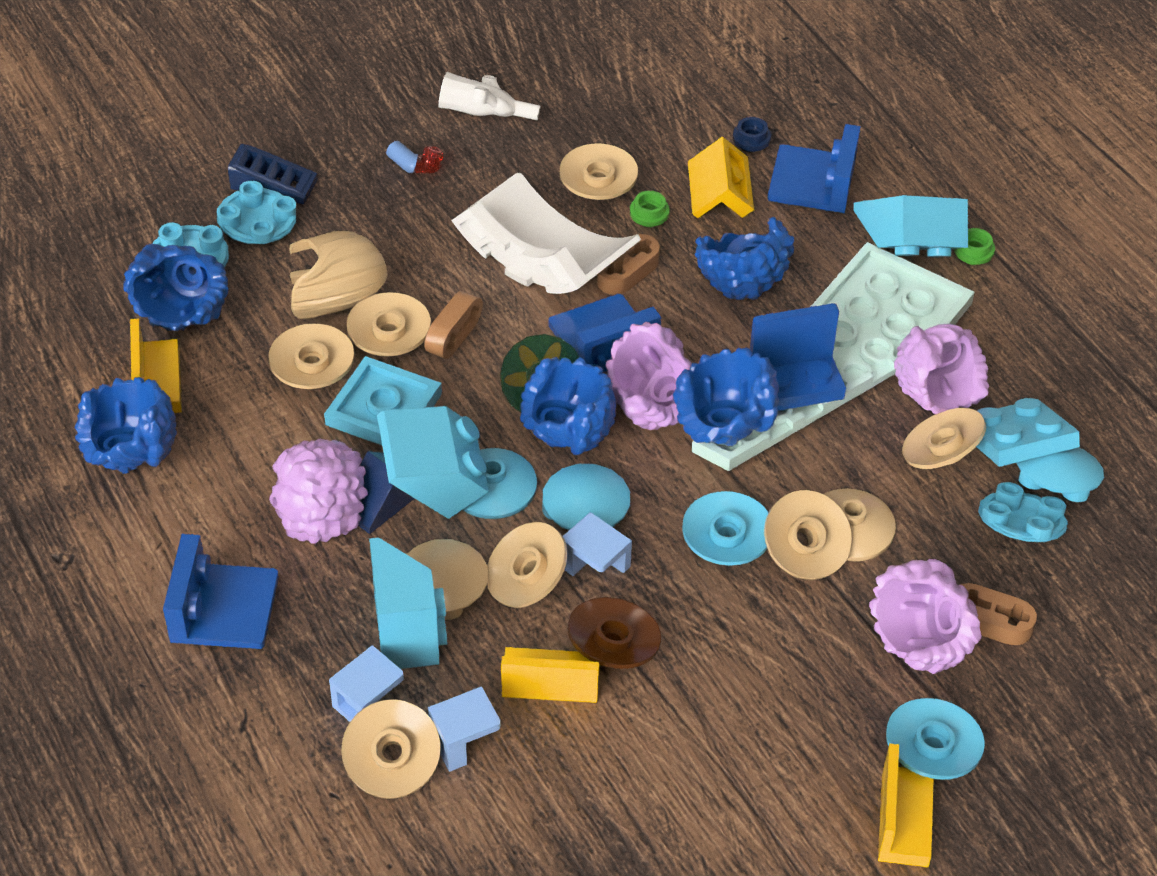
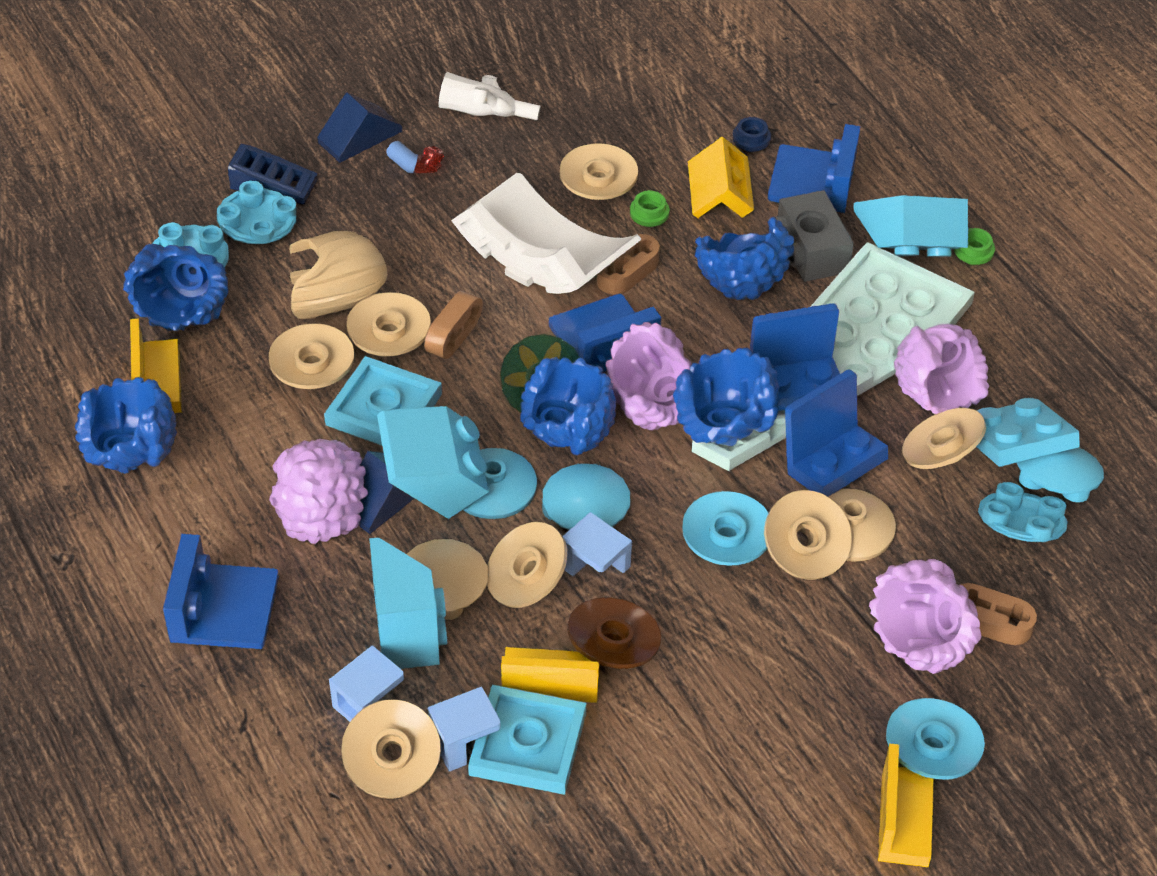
none -> dark blue slope [317,92,402,163]
none -> medium azure plate [468,685,587,795]
none -> dark grey brick [775,190,854,282]
none -> blue bracket [785,369,888,497]

